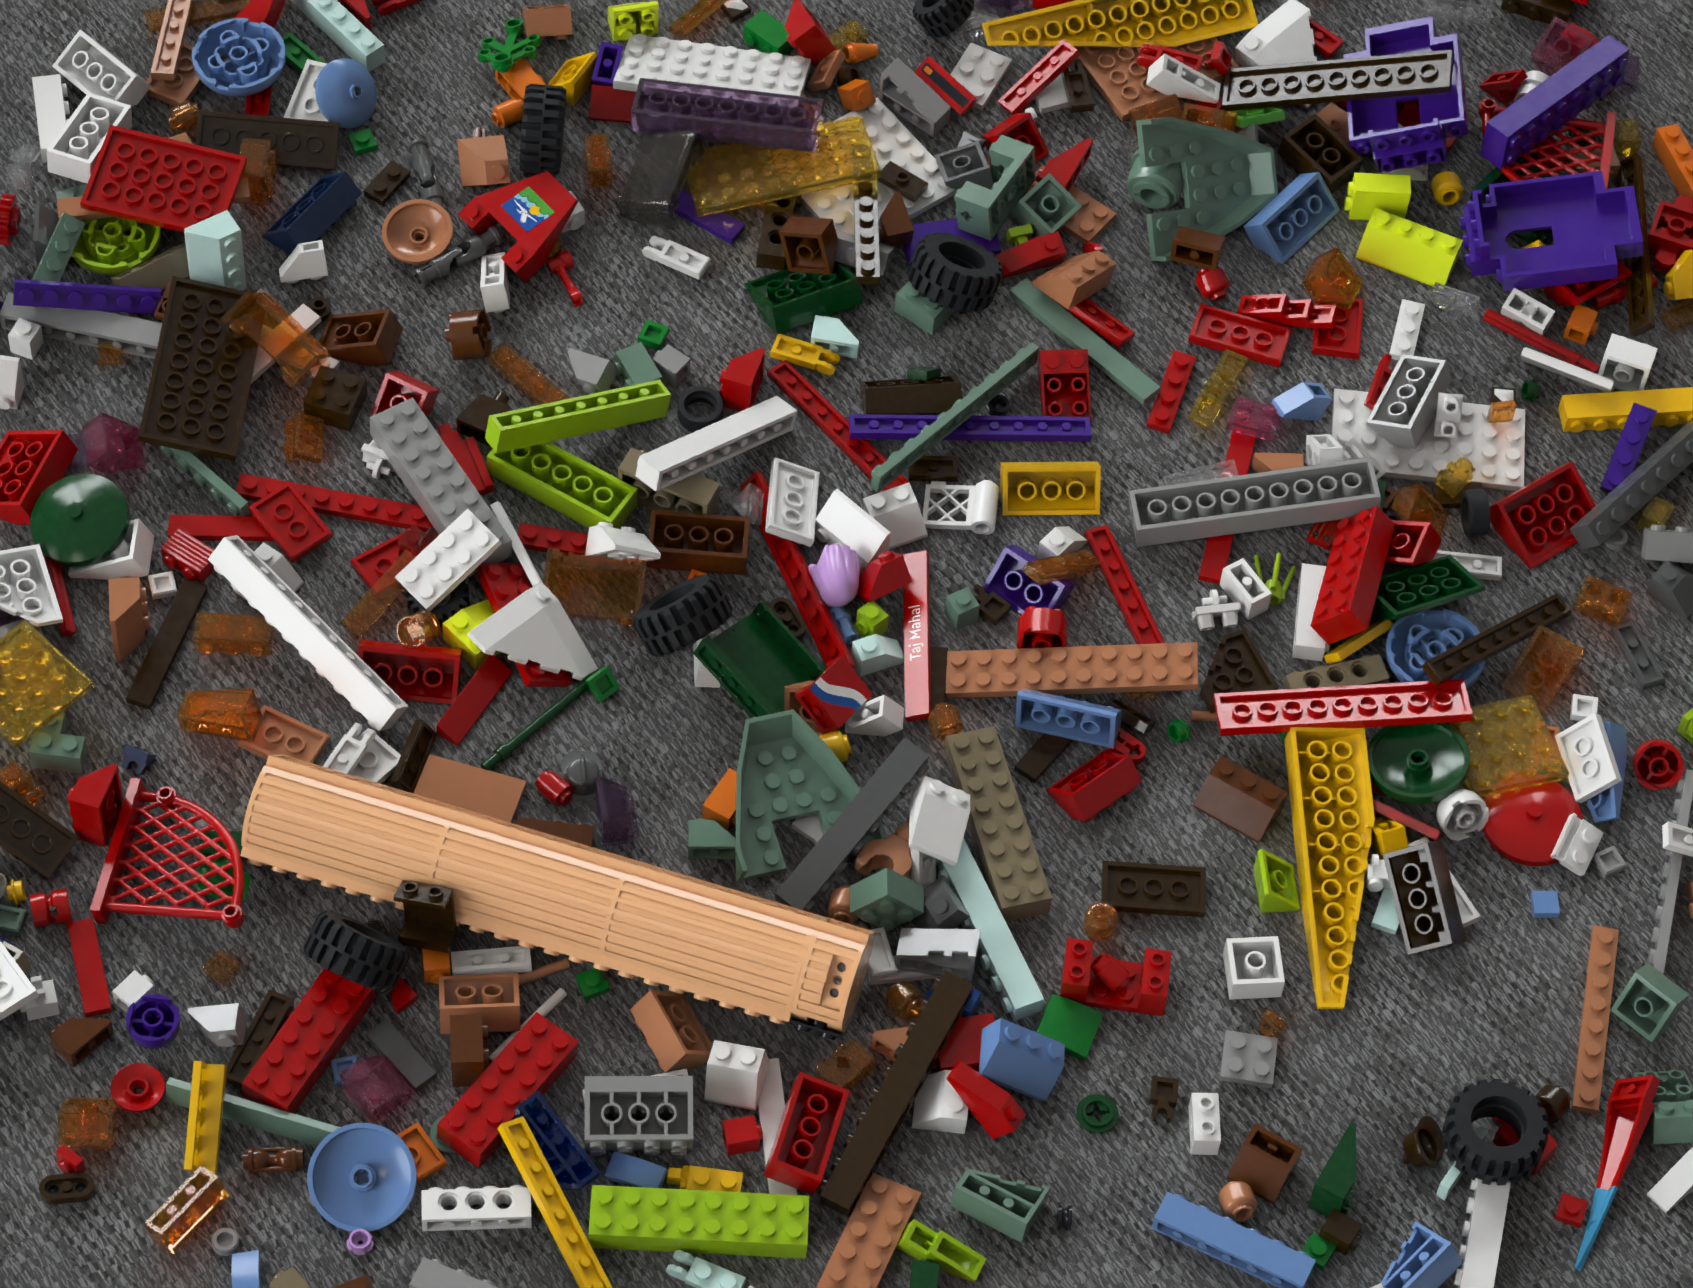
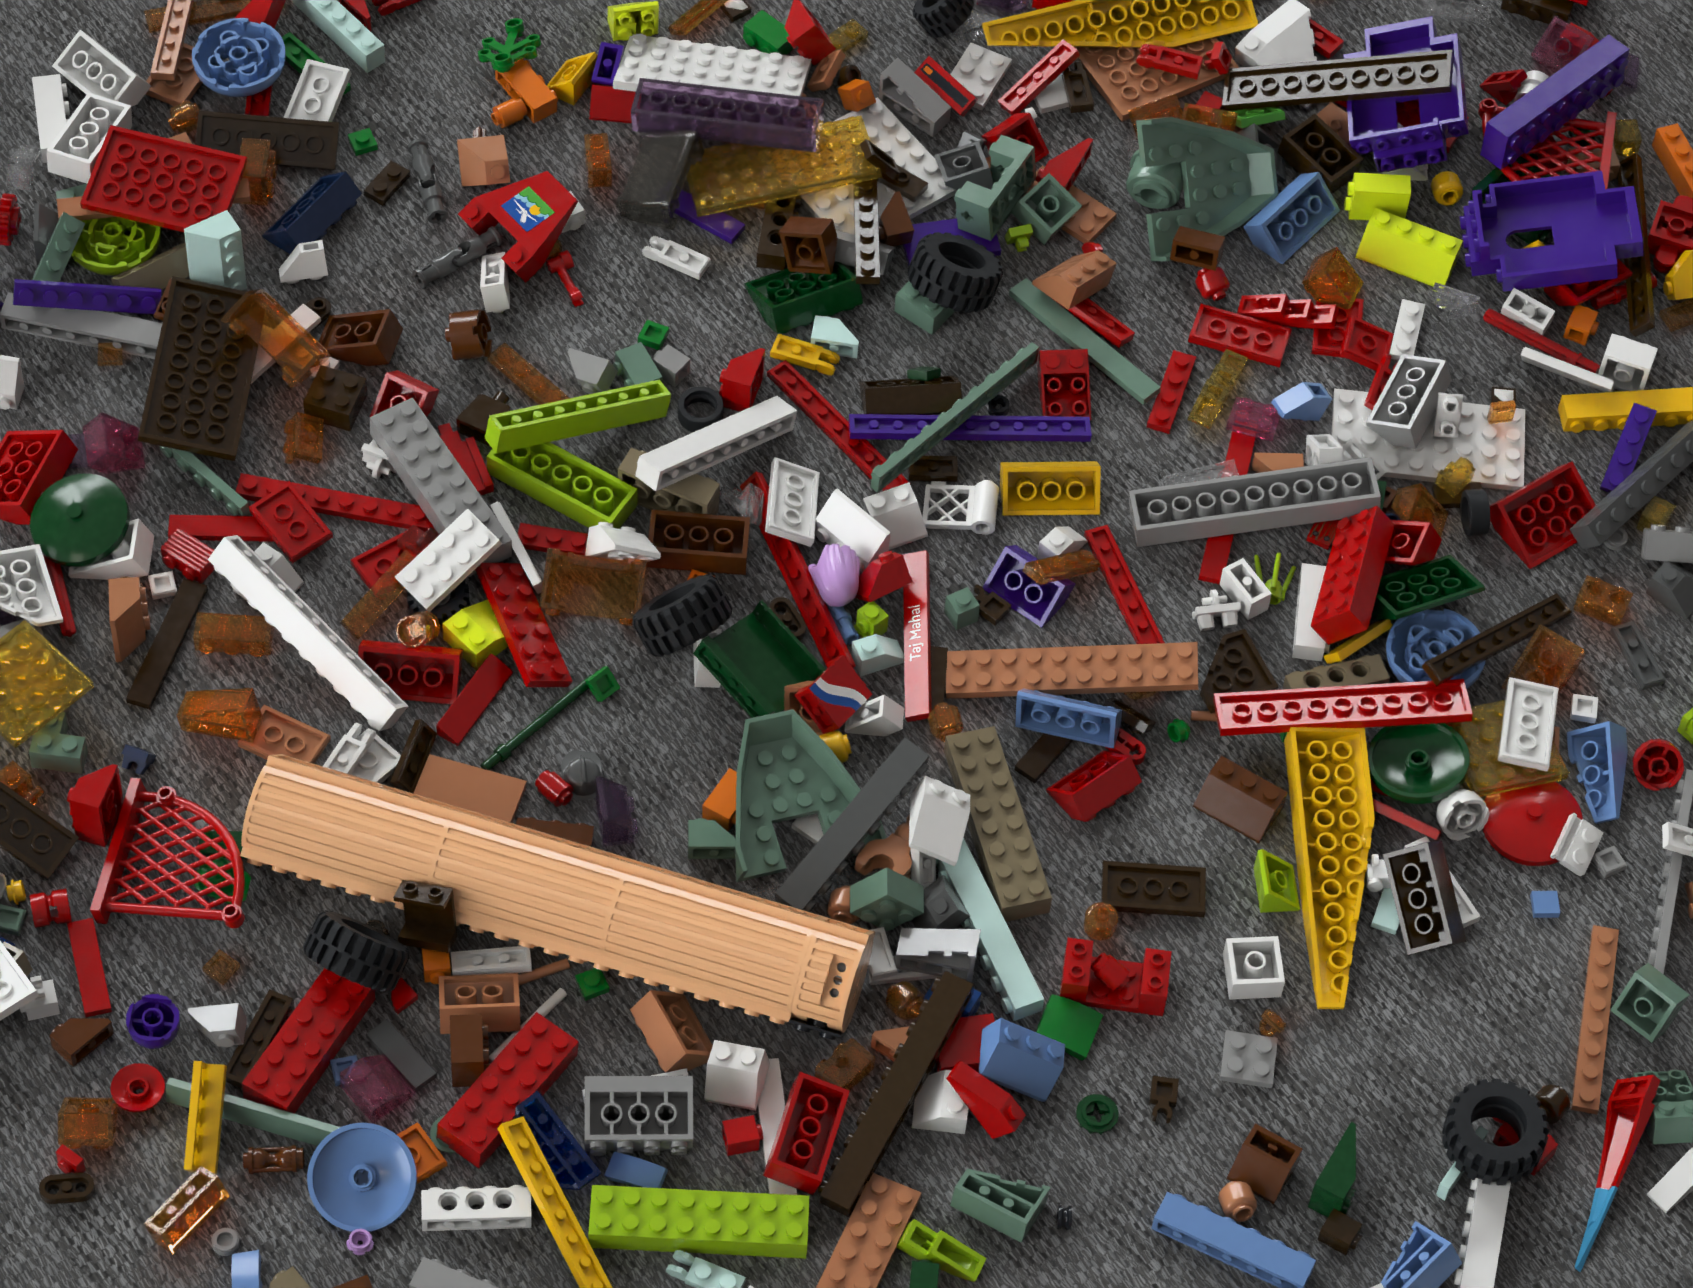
white brick [8,318,44,360] -> none
white brick [112,970,155,1013] -> none
medium blue dish [315,58,377,129] -> none
nougat dish [382,199,453,264] -> none
white slope [467,582,598,680] -> none
black tyre [519,84,566,176] -> none
nougat slope [522,4,573,41] -> none
yellow hinge [667,1165,743,1192] -> none
orange cone [843,42,878,65] -> none
red slope [995,231,1066,279] -> none
red brick [1017,606,1068,649] -> none
white slope [1146,53,1221,104] -> none
white brick [1188,1093,1221,1155] -> none
green plate [1302,1233,1336,1271] -> none
yellow slope [1371,816,1408,860] -> none
dark brown piece [1402,1116,1444,1168] -> none
white tile [1433,550,1502,581] -> none
dark green plate [1521,379,1541,402] -> none
red plate [1554,1193,1588,1228] -> none
white plate [1555,713,1622,803] -> none
none -> dark brown tile [860,139,900,180]
none -> red tile [1340,315,1394,371]
none -> white tile [1498,677,1559,772]

